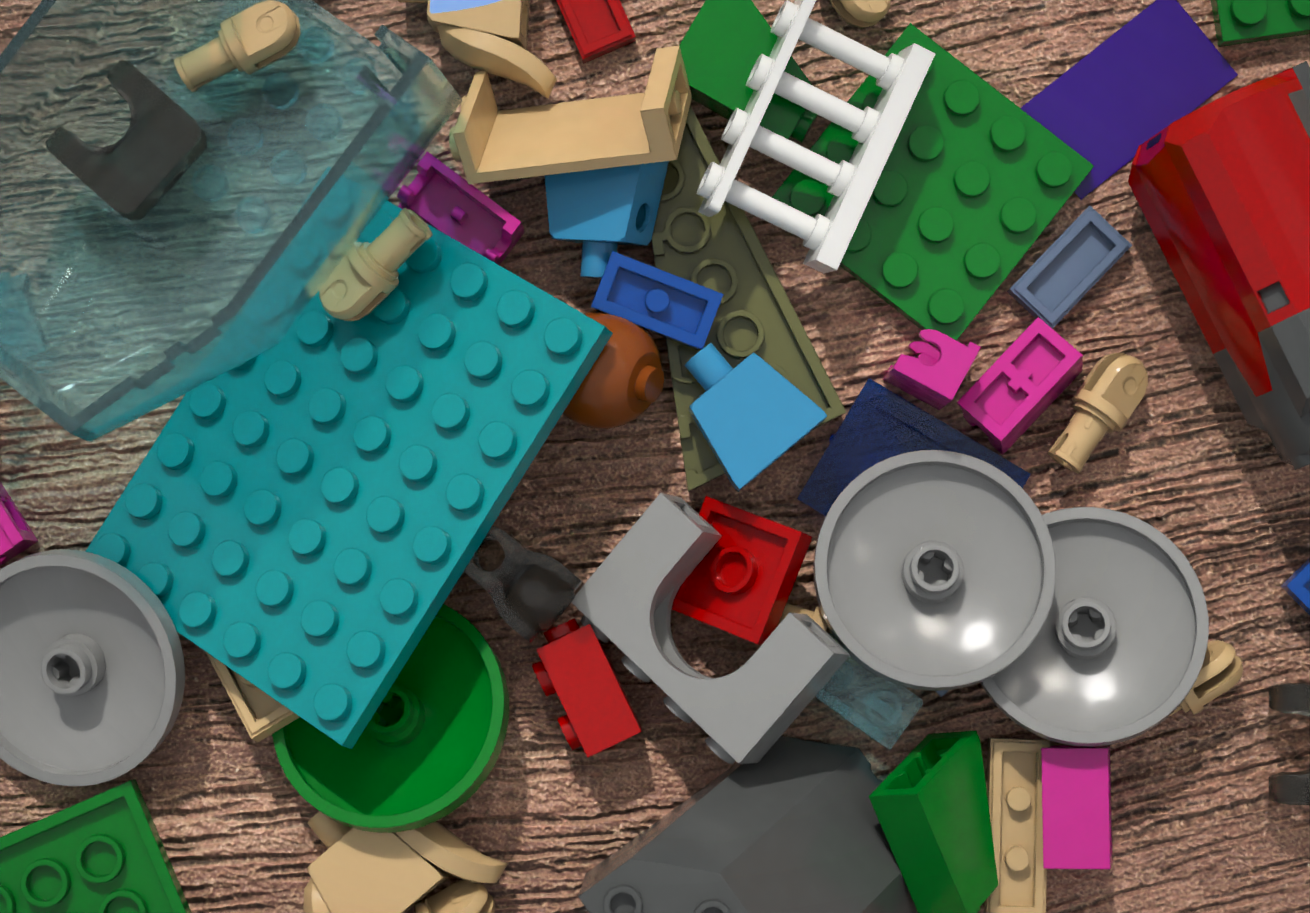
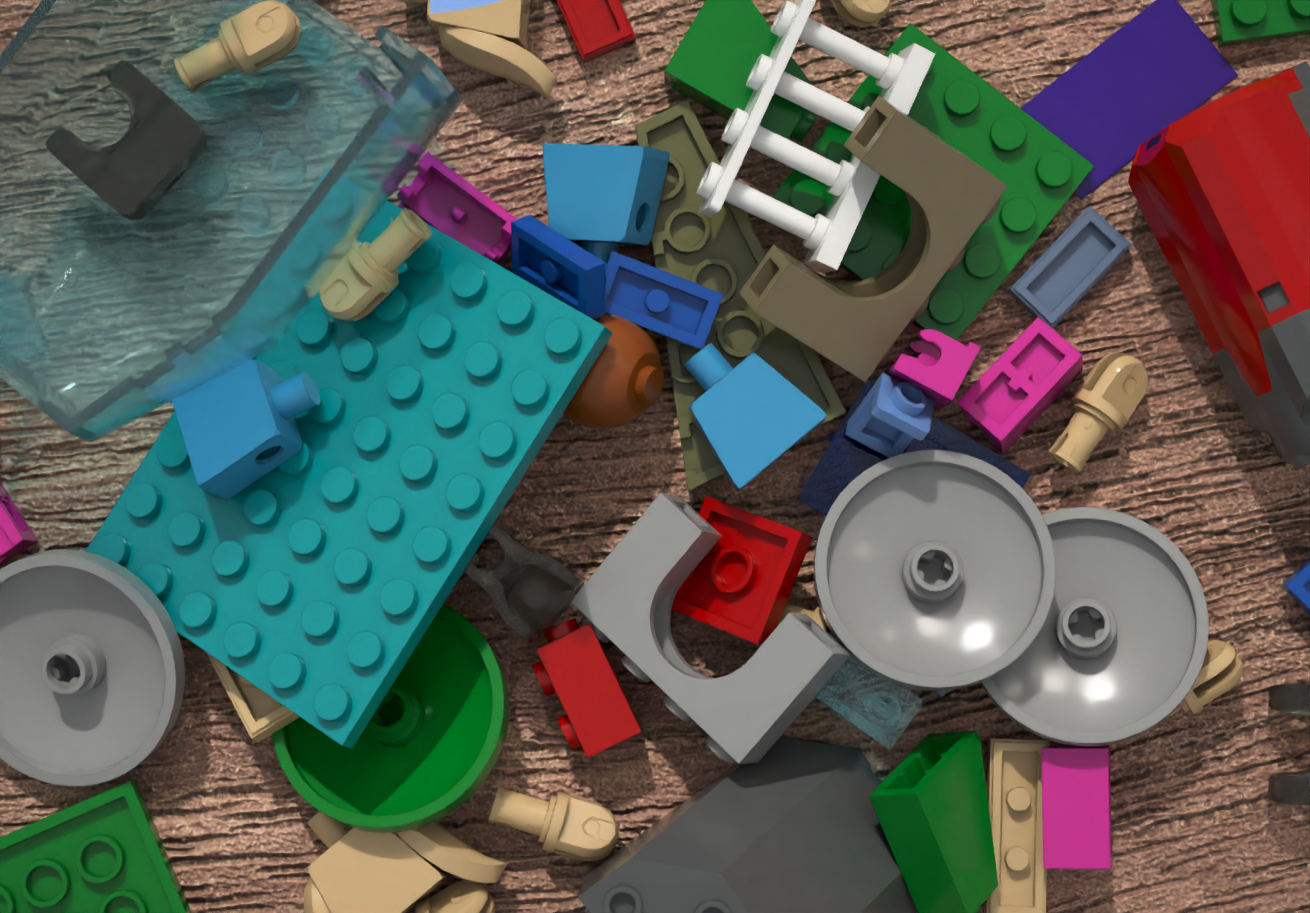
tan panel [449,46,692,184] -> none
none -> dark azure torso [167,359,321,500]
none -> tan arm [488,786,619,861]
none -> blue plate [511,215,607,319]
none -> dark tan arch [739,96,1007,382]
none -> medium blue bracket [845,373,934,458]

